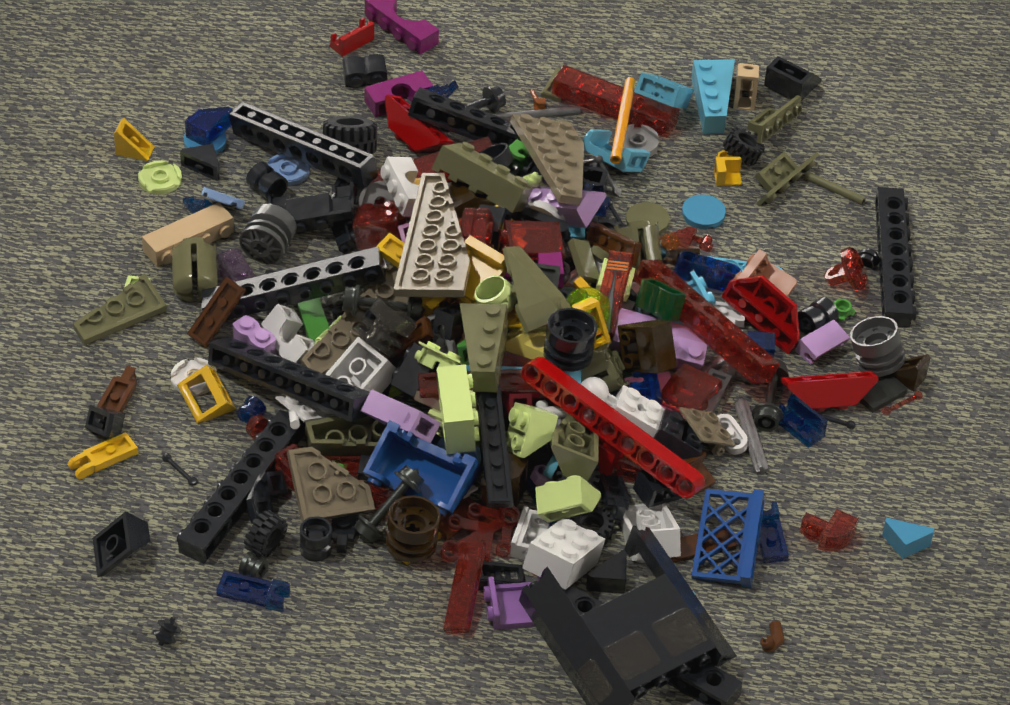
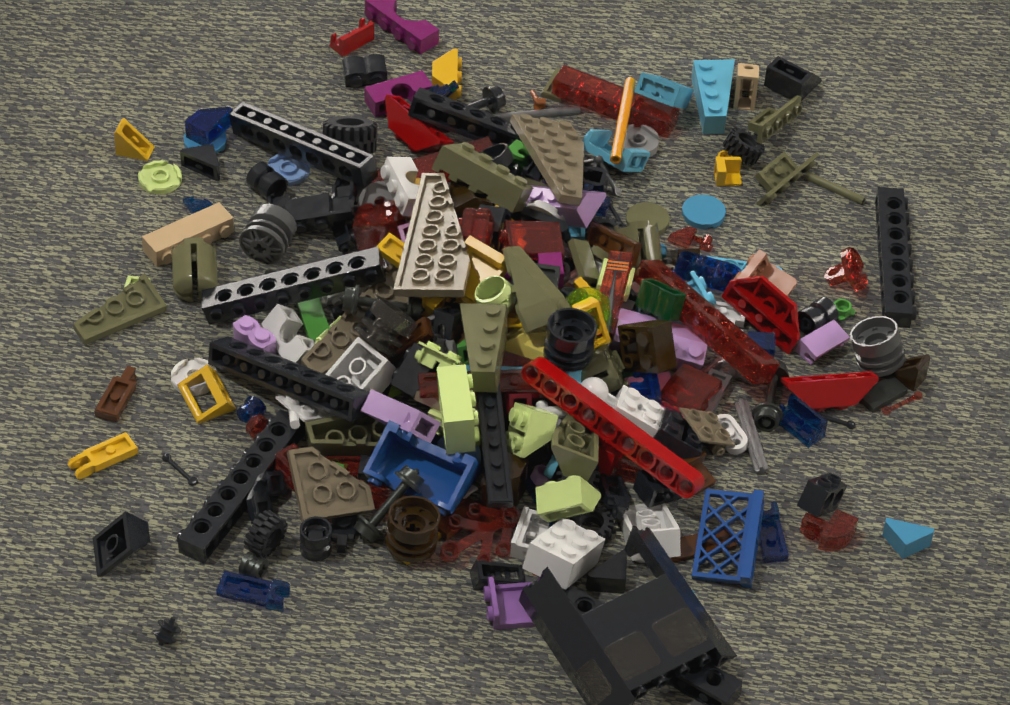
black slope [85,405,126,437] -> none
reddish brown tile [187,277,246,347] -> none
light blue tile [201,187,245,209] -> none
clear purple brick [217,248,256,282] -> none
clear red tile [443,541,487,634] -> none
yellowish green arm [523,172,543,188] -> none
clear orange axle [660,233,680,250] -> none
reddish brown arm [760,621,785,653] -> none
black plate [858,248,880,269] -> none
none -> yellow slope [432,49,462,101]
none -> black brick [797,473,848,517]

